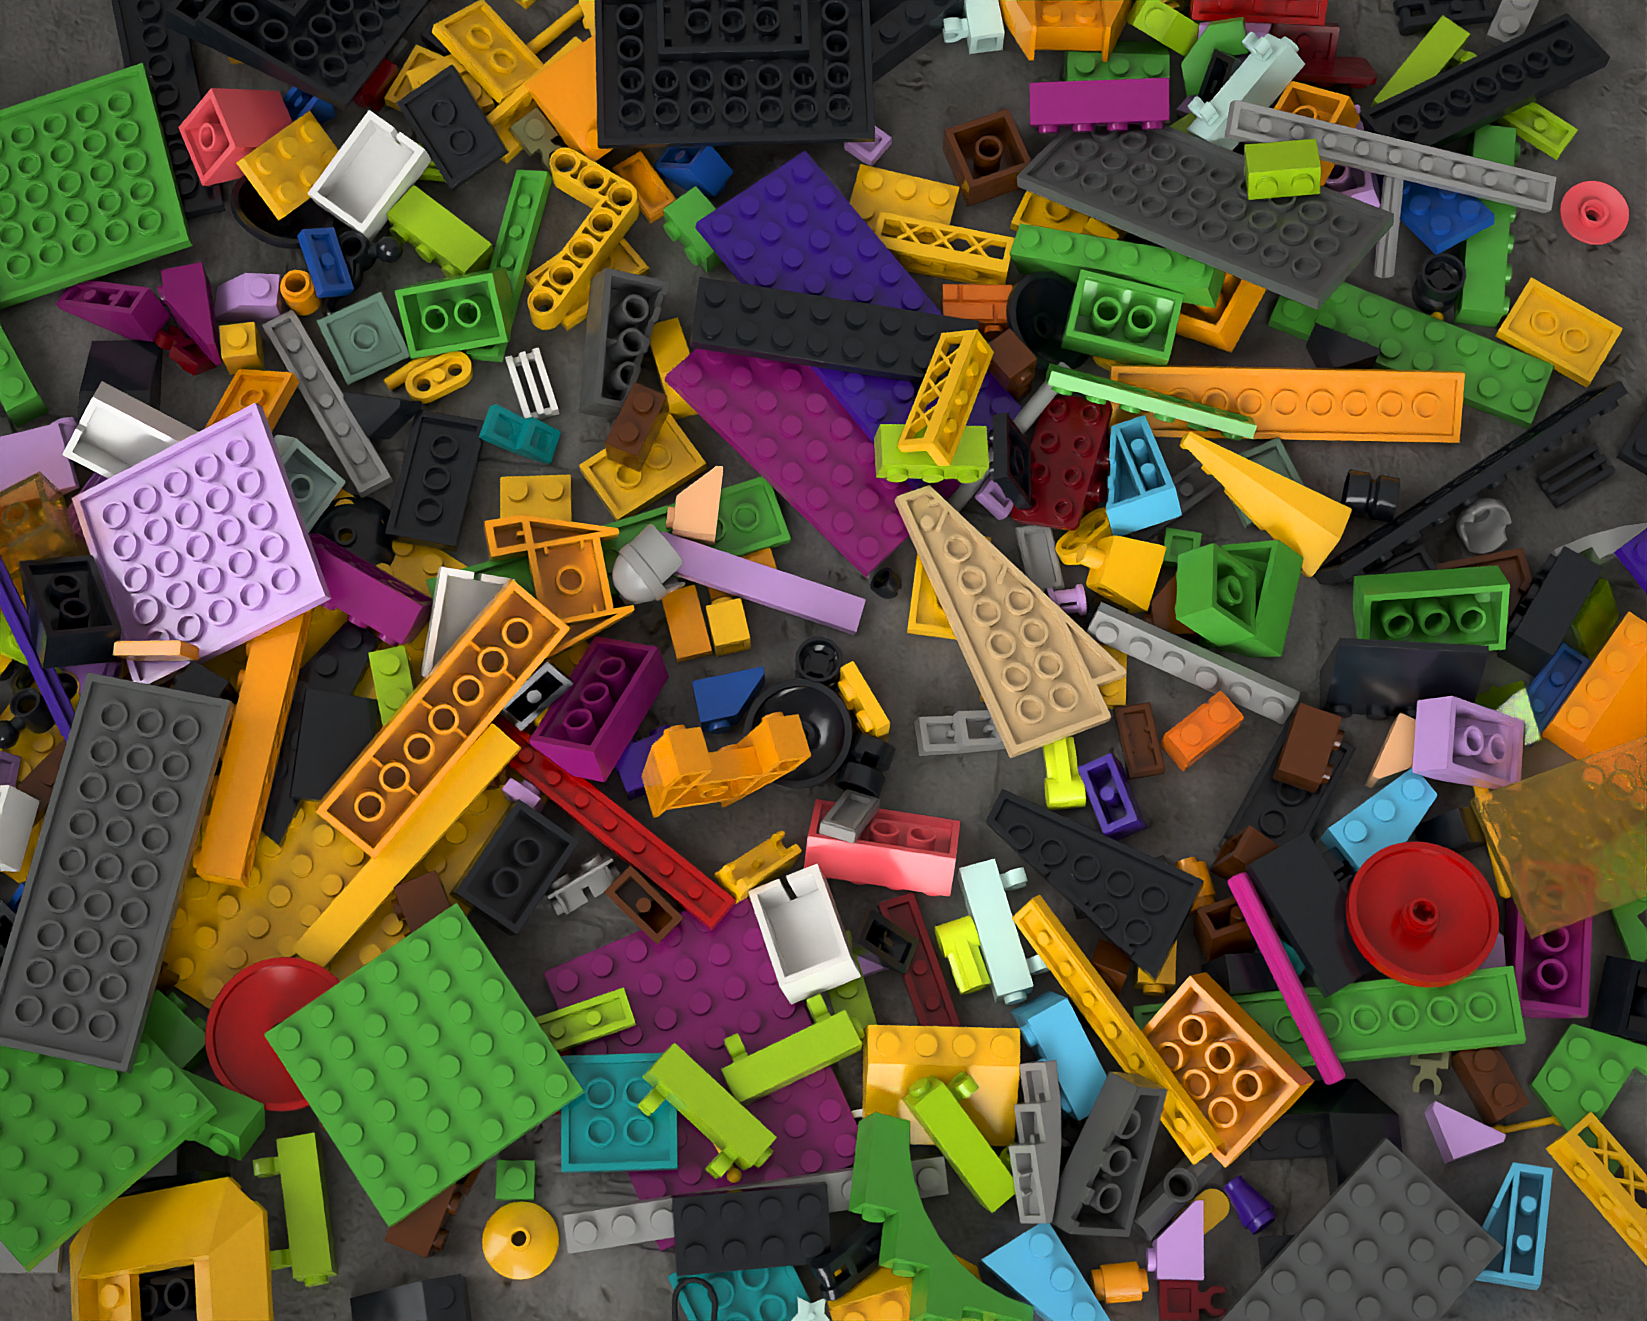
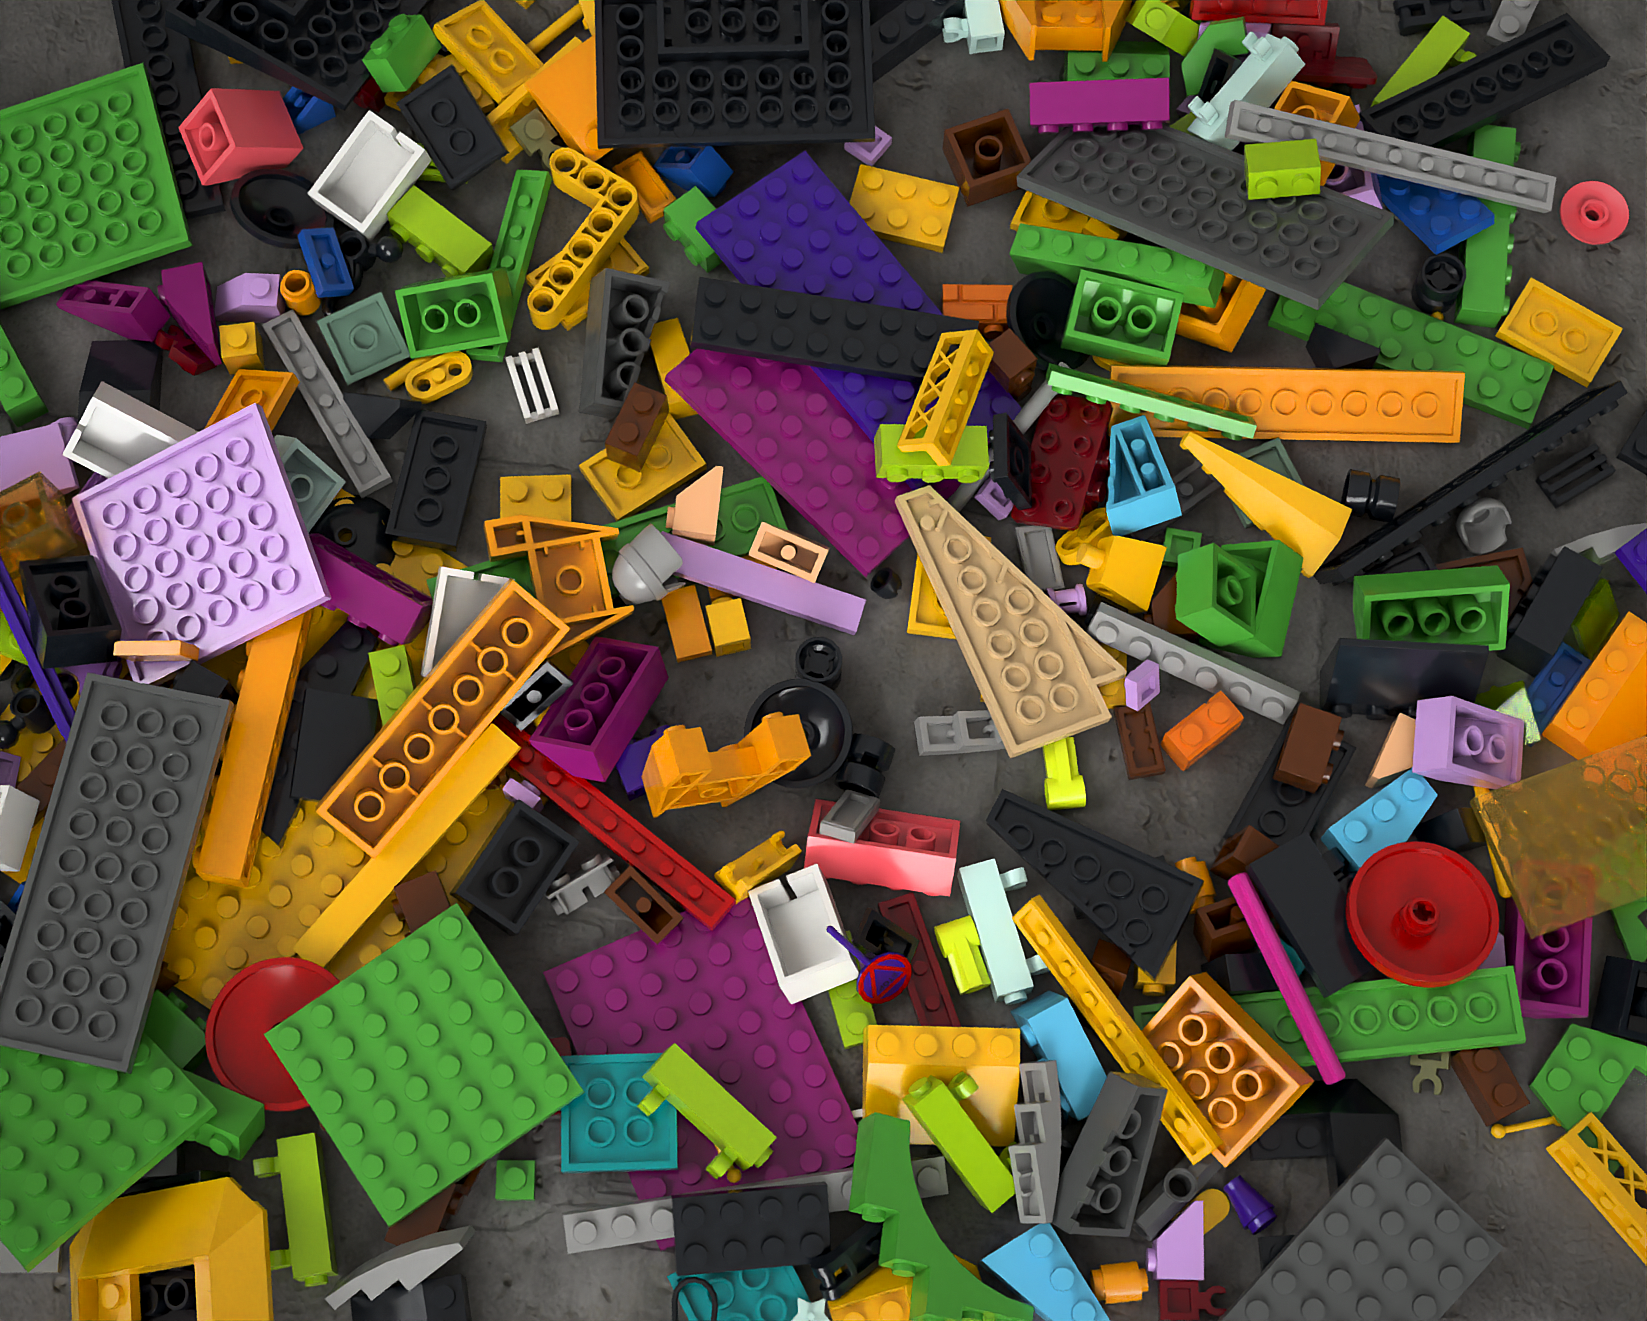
yellow plate [236,111,339,221] -> none
teal slope [479,404,561,464] -> none
yellow dish [482,1201,559,1280] -> none
lime plate [535,987,636,1052] -> none
blue slope [692,666,765,734] -> none
lime brick [721,994,865,1107] -> none
yellow plate [837,661,890,743] -> none
yellow fence [874,211,1015,285] -> none
dark purple brick [1077,753,1147,841] -> none
light grey axle [1374,176,1404,278] -> none
lavender slope [1424,1101,1506,1164] -> none
medium azure wedge [1475,1162,1553,1290] -> none
lime plate [1496,102,1578,160] -> none
none -> light grey slope [324,1226,476,1310]
none -> bright green brick [362,14,442,92]
none -> light nougat slope [748,521,830,583]
none -> piece [826,926,912,1004]
none -> lavender plate [1124,659,1160,711]

